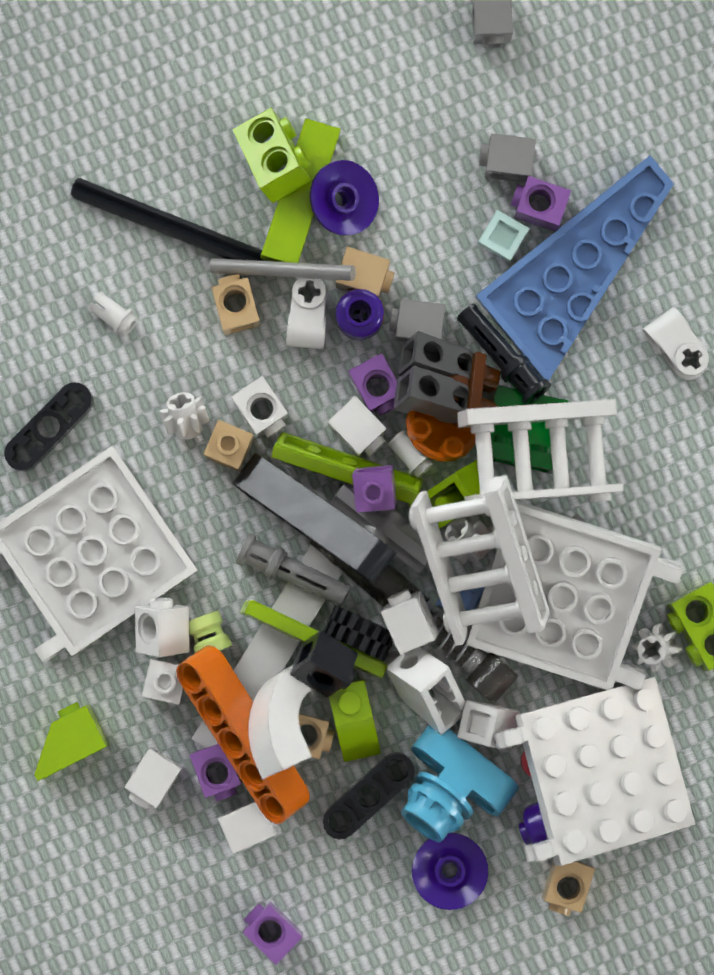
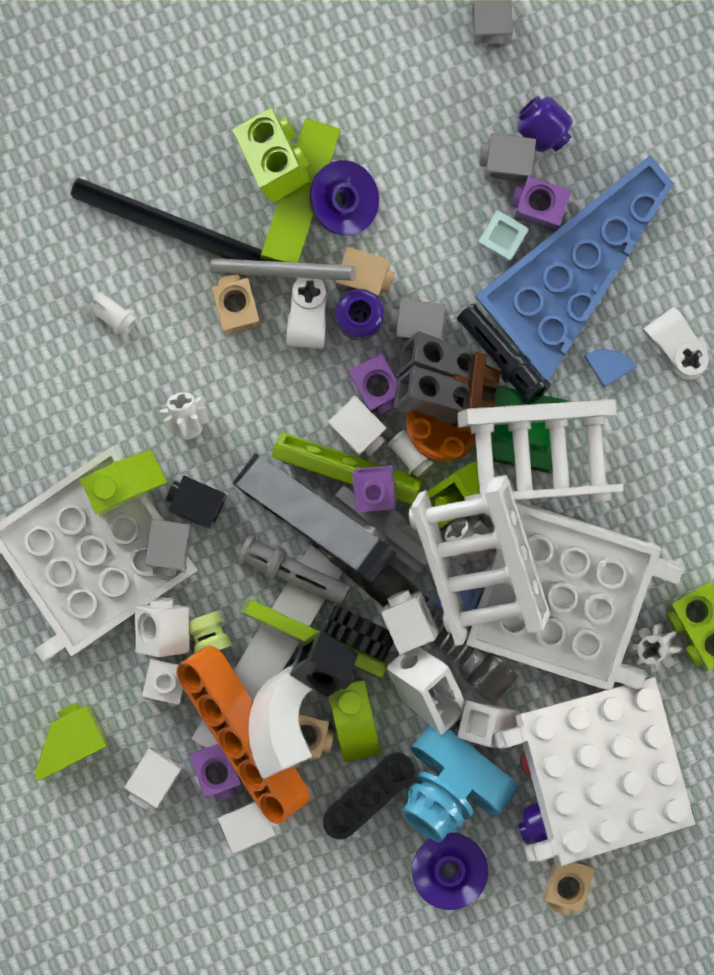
black beam [4,382,93,472] -> none
tan brick [203,420,255,472] -> none
white brick [231,376,289,438] -> none
medium lavender brick [243,901,303,965] -> none
none -> lime slope [79,449,168,517]
none -> light grey brick [145,519,192,578]
none -> black brick [166,475,227,530]
none -> dark purple head [517,96,573,152]
none -> medium blue tile [584,349,637,388]

